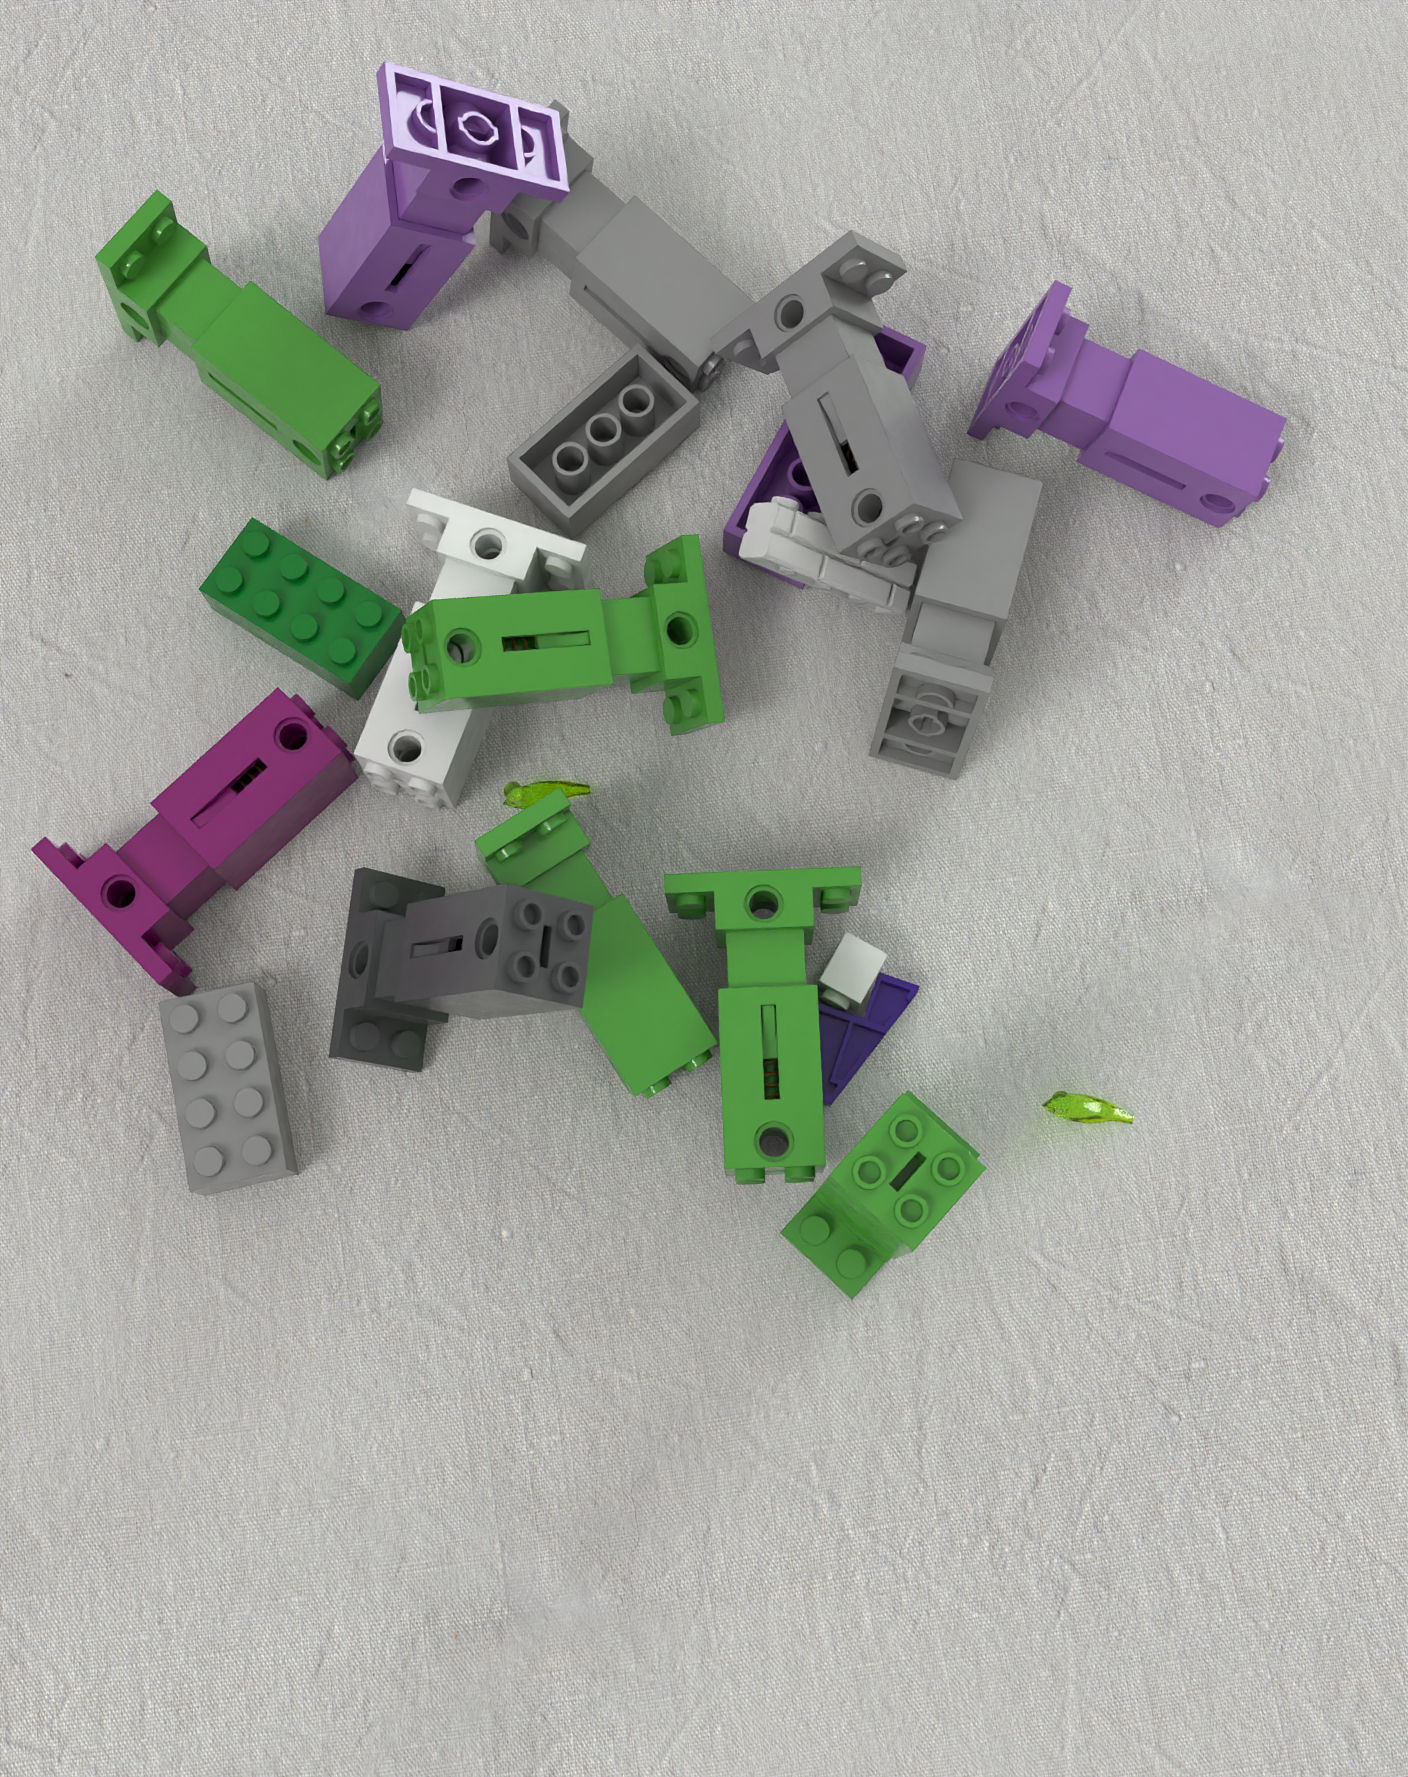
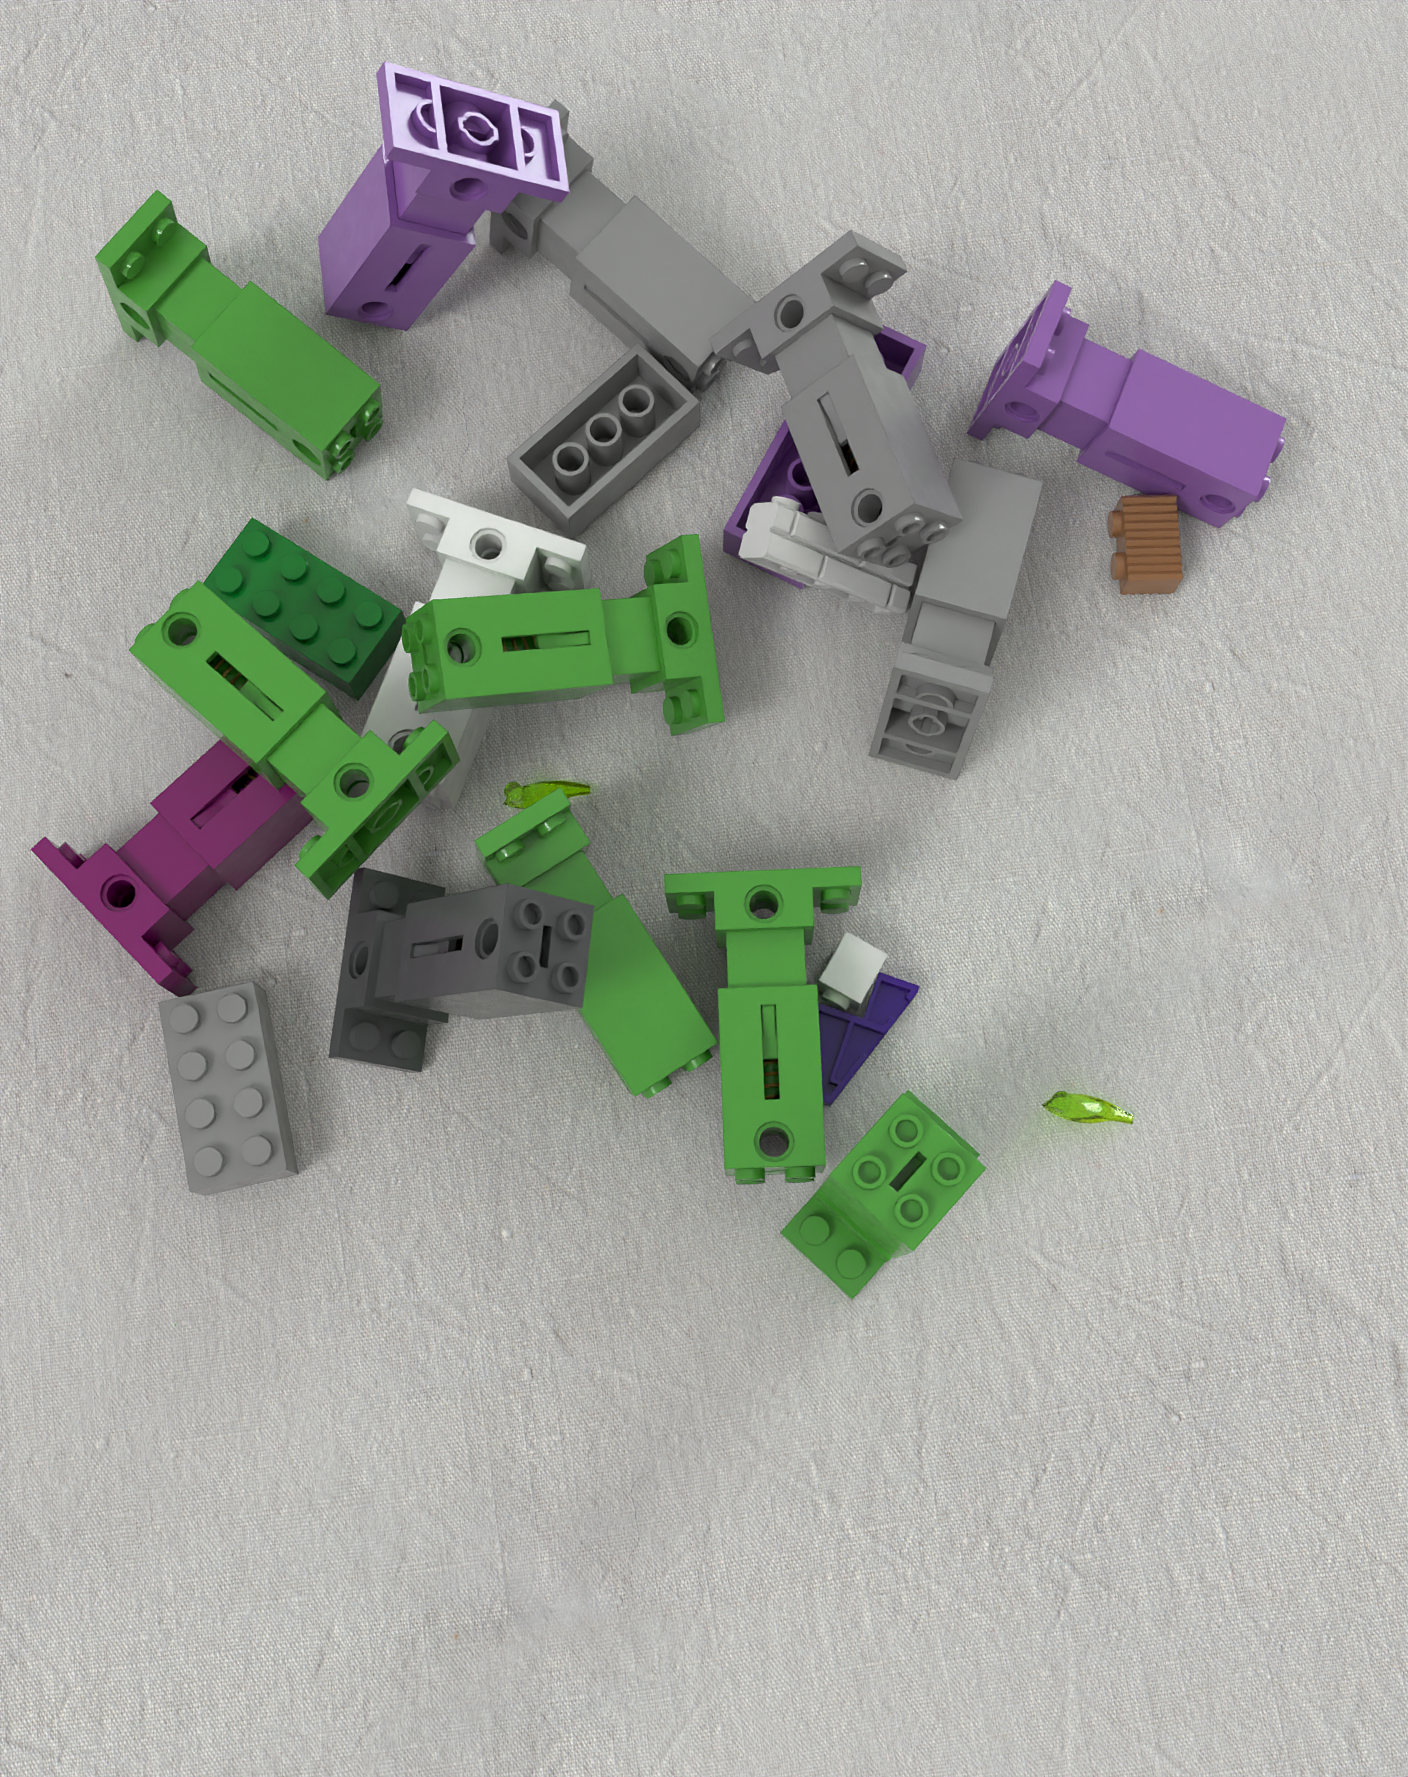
none -> bright green brick [129,580,461,900]
none -> medium nougat brick [1107,495,1183,595]

